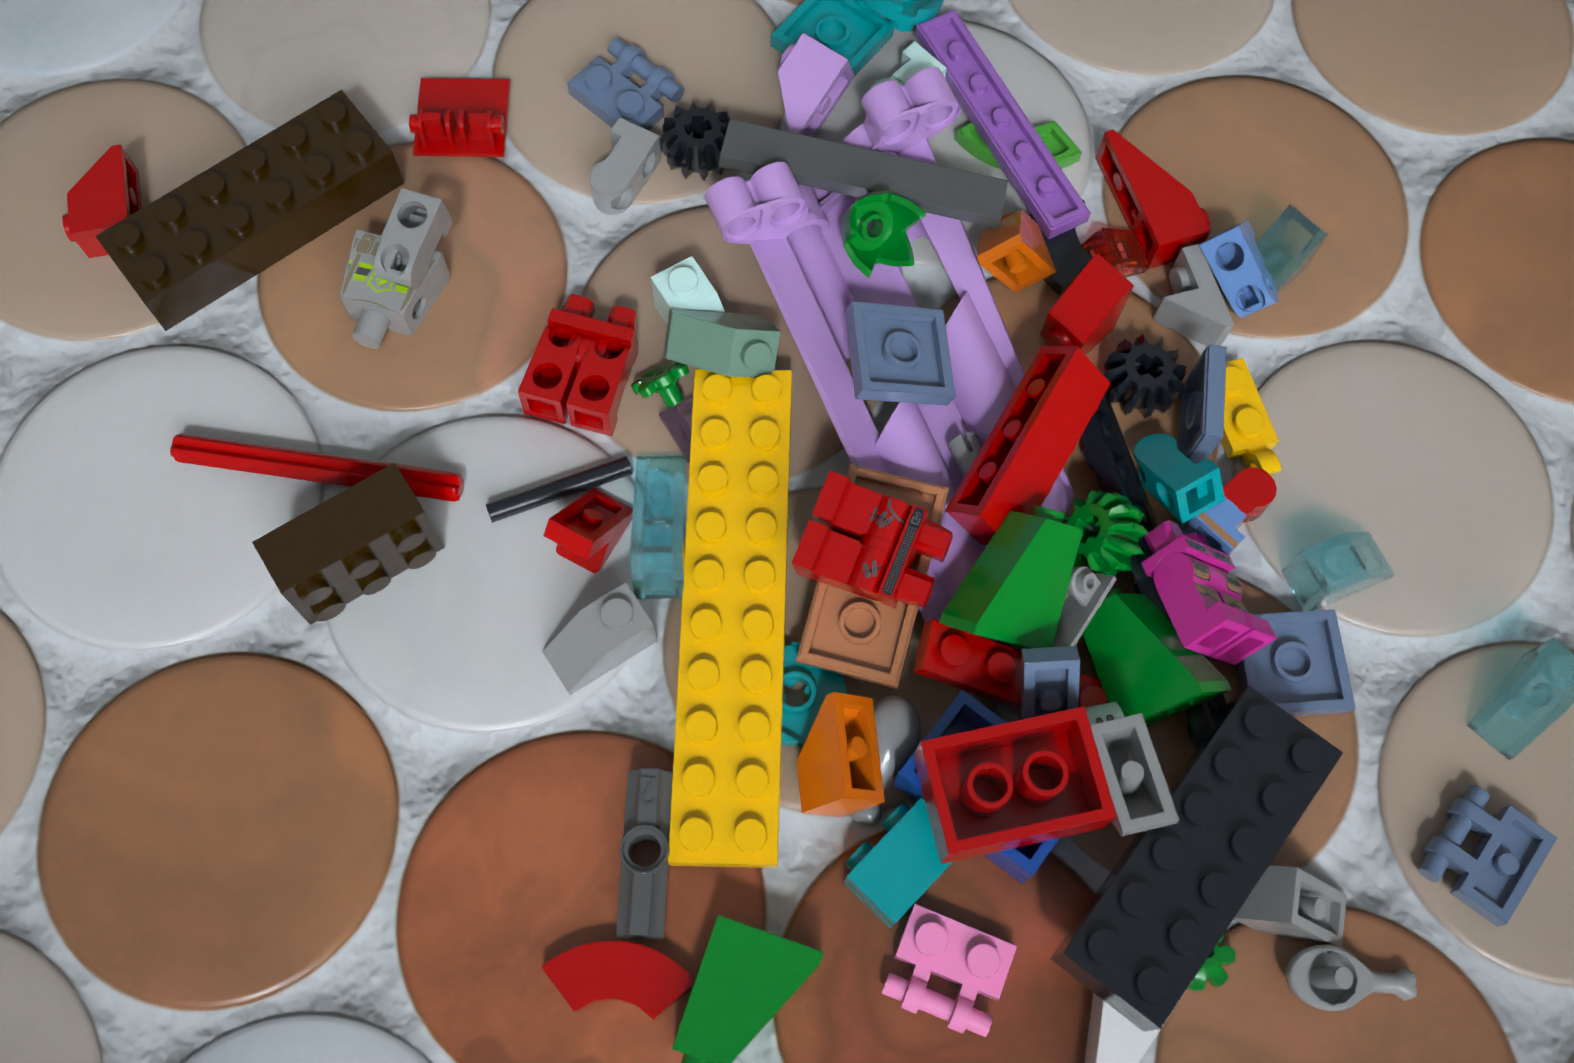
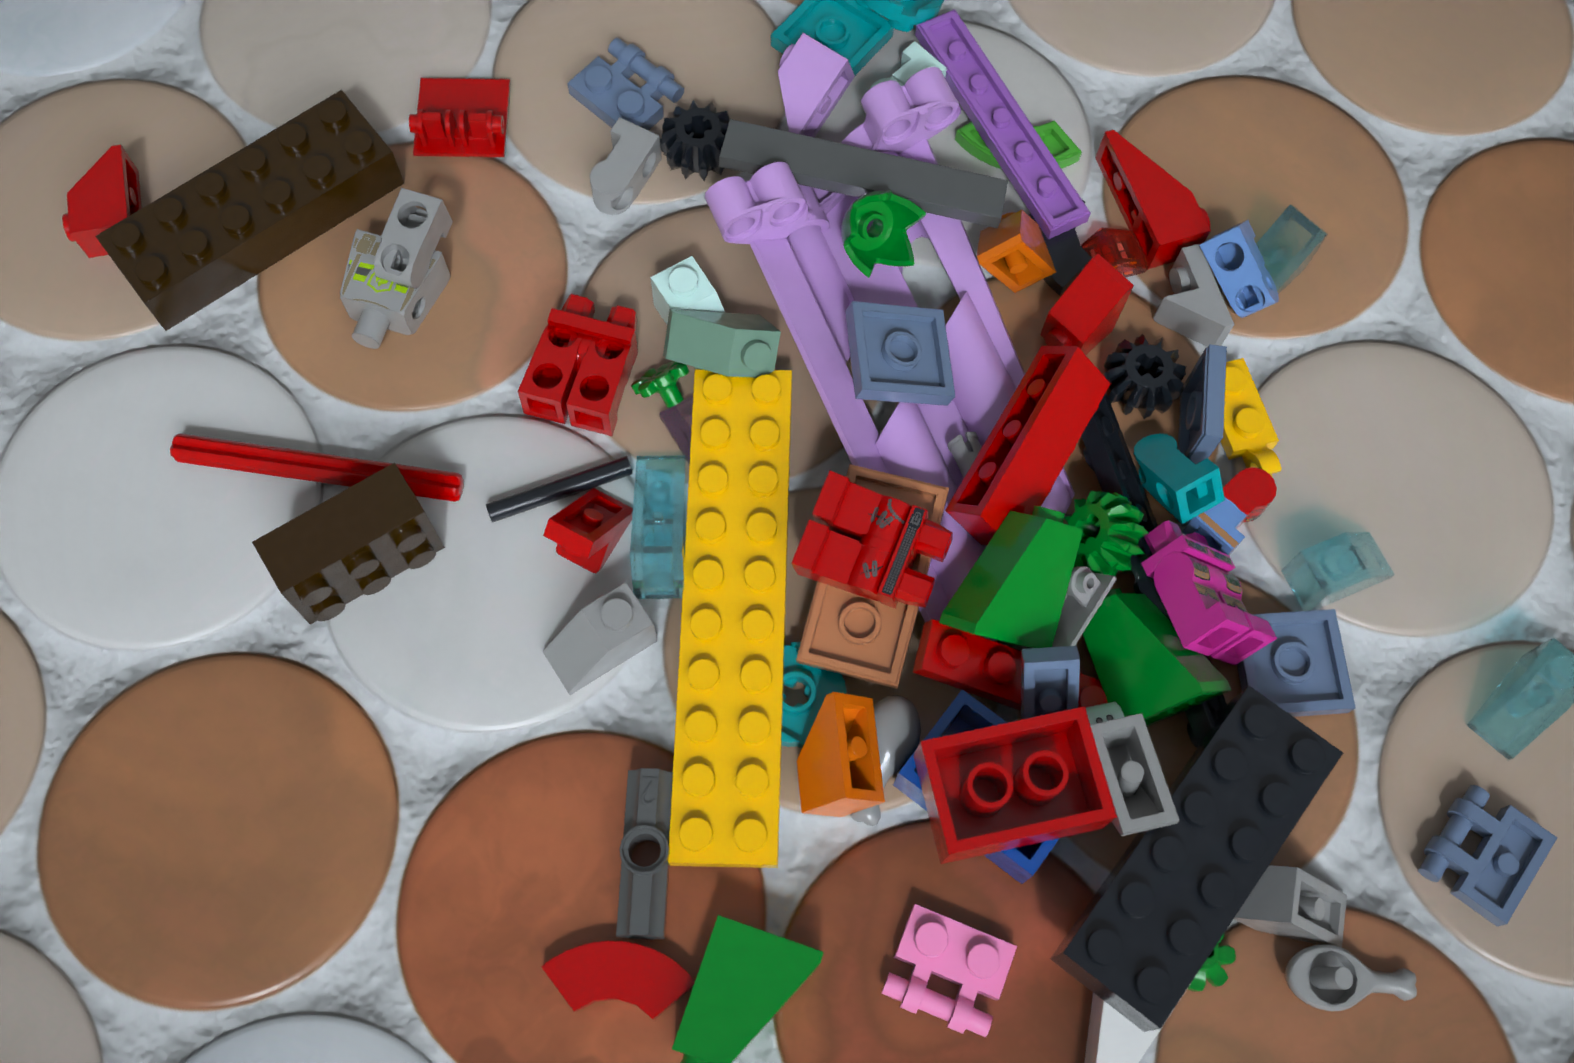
teal brick [844,798,953,929] -> none

